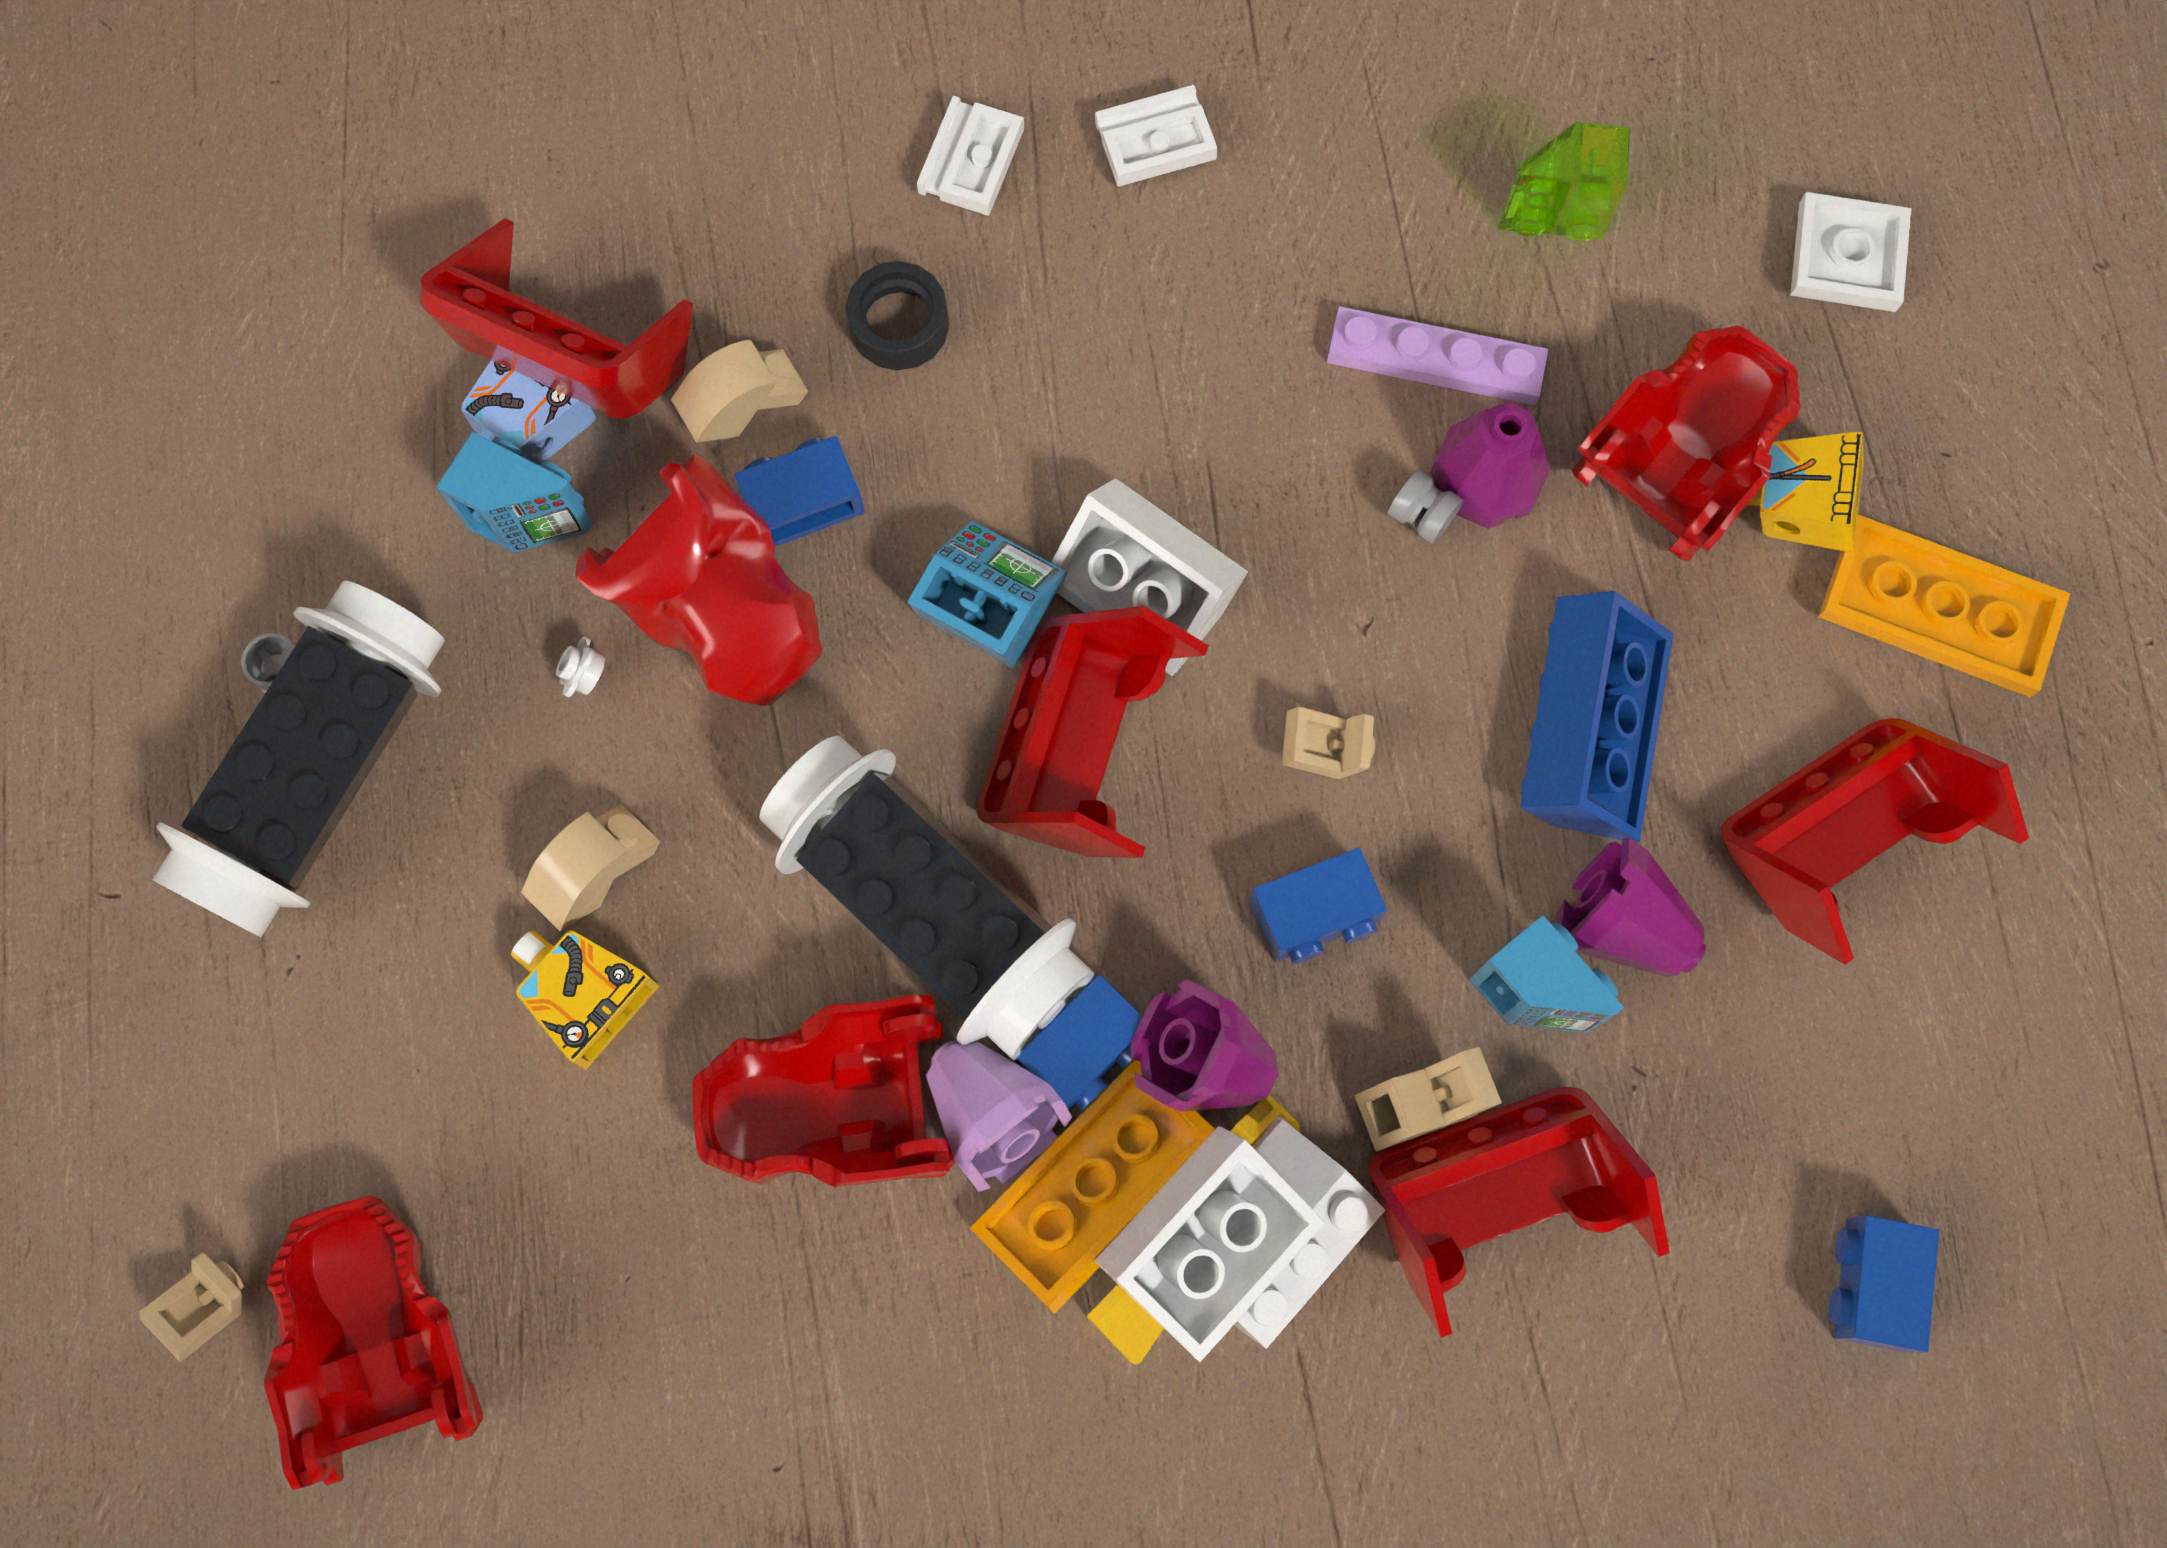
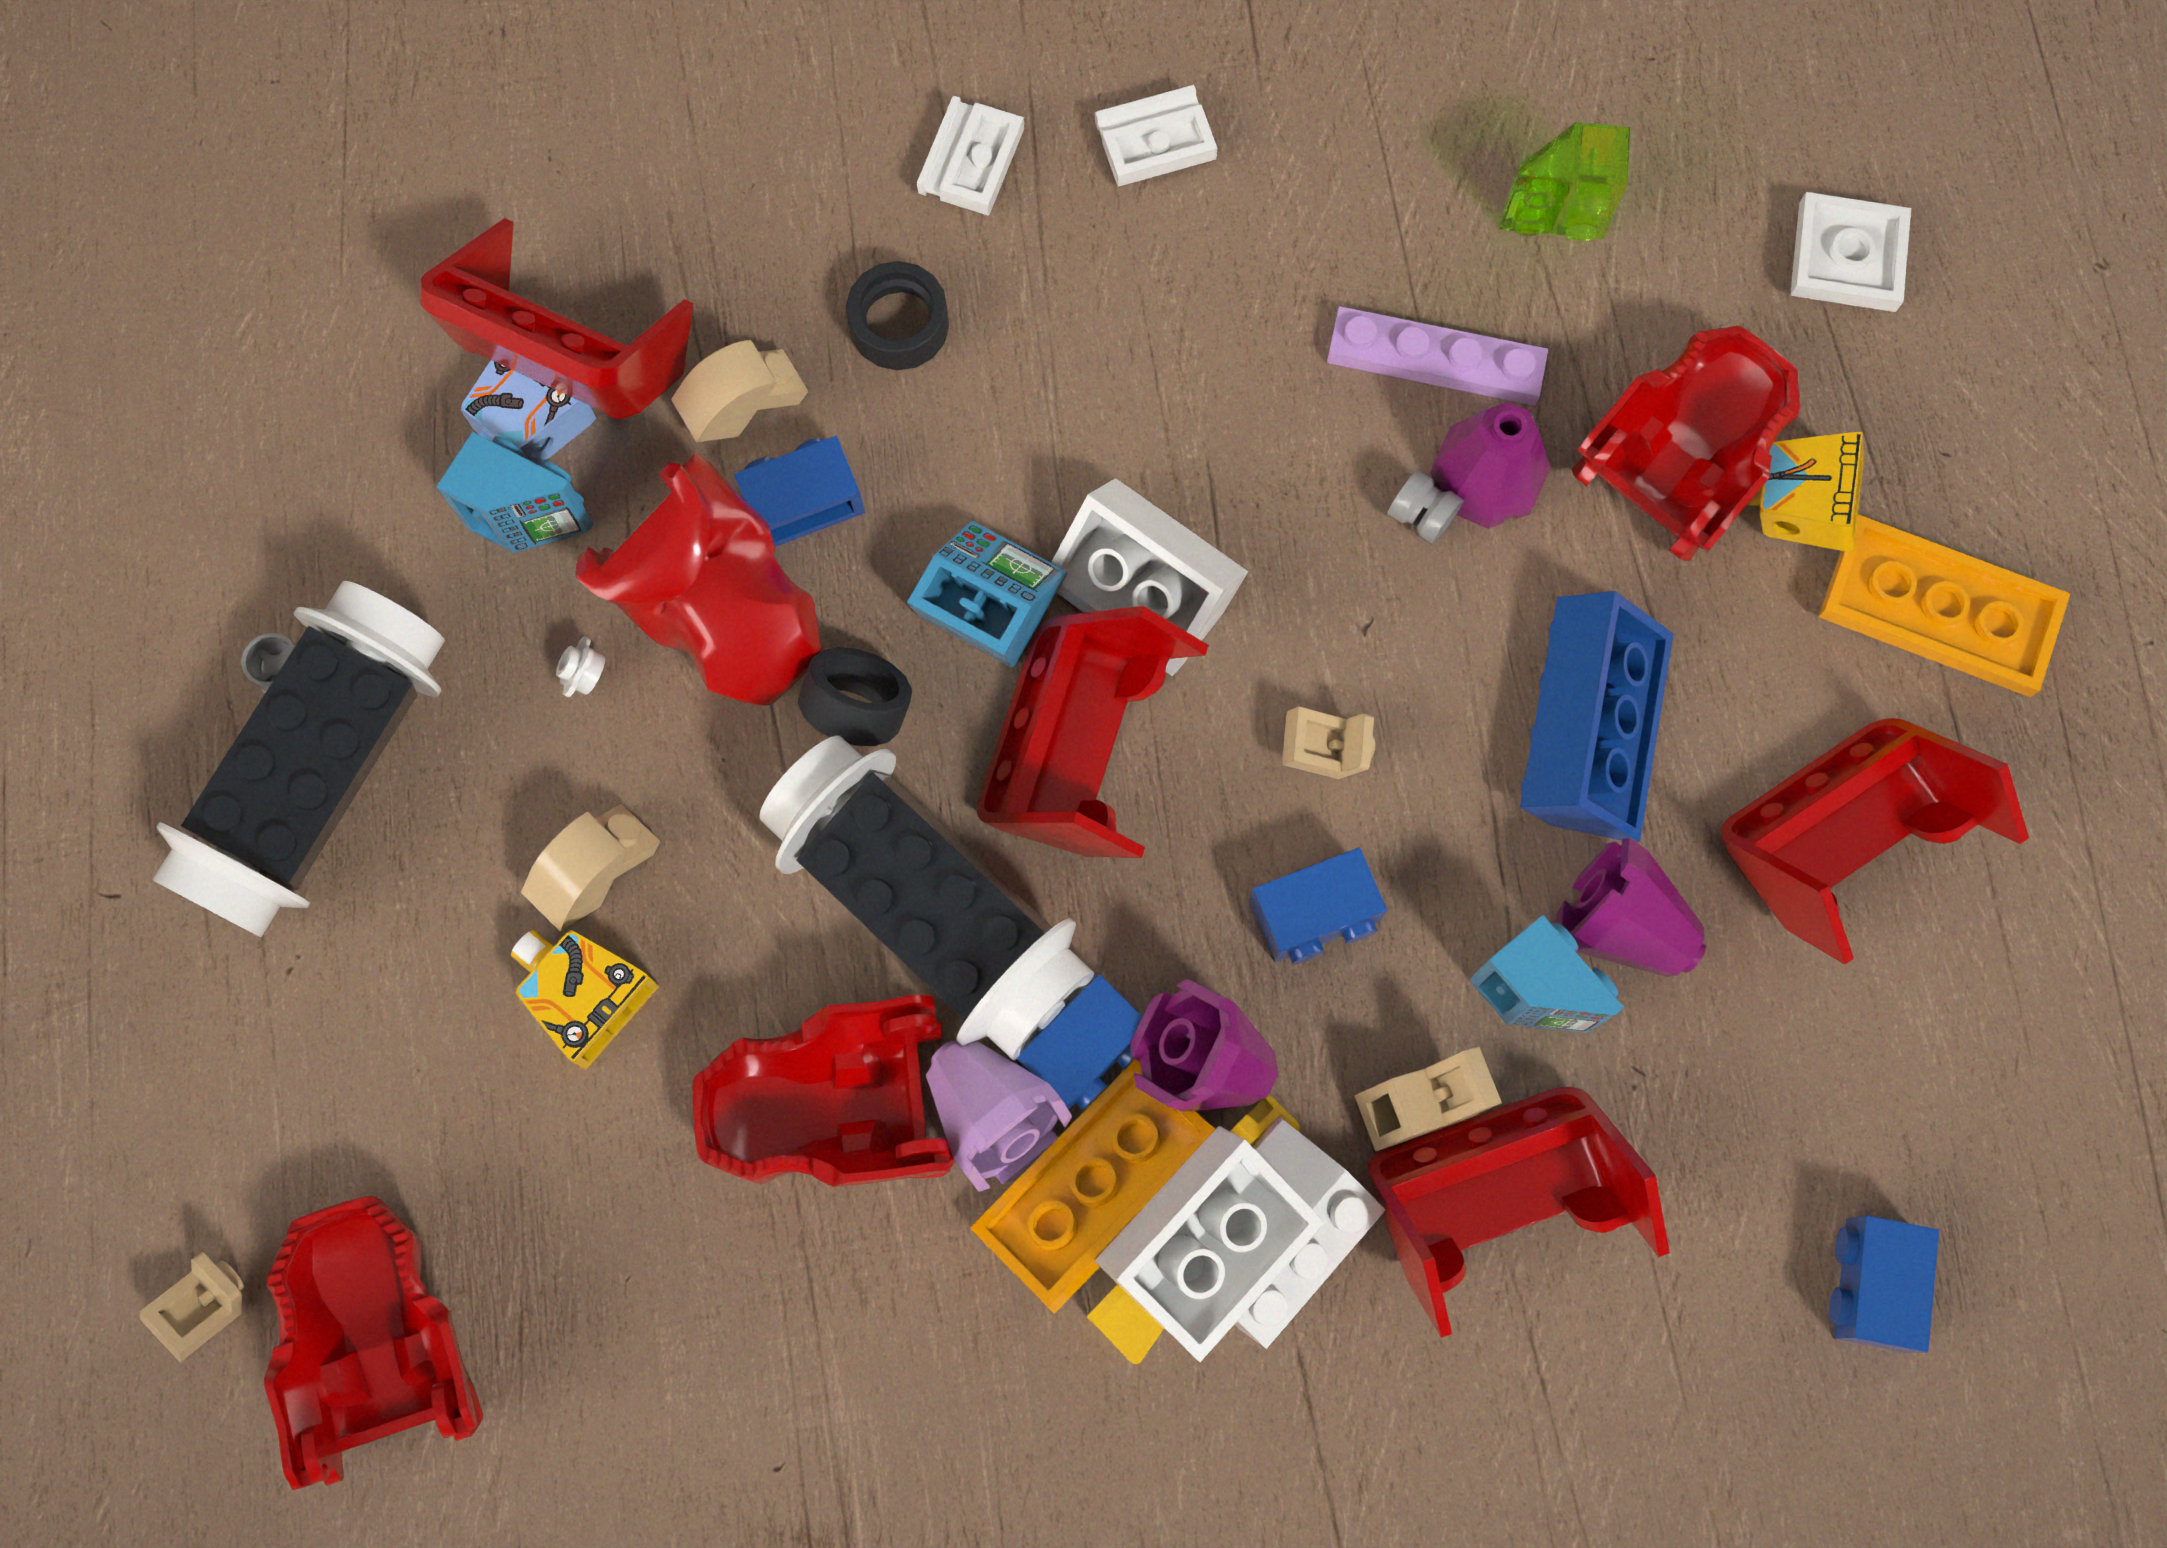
none -> black tyre [798,647,912,747]

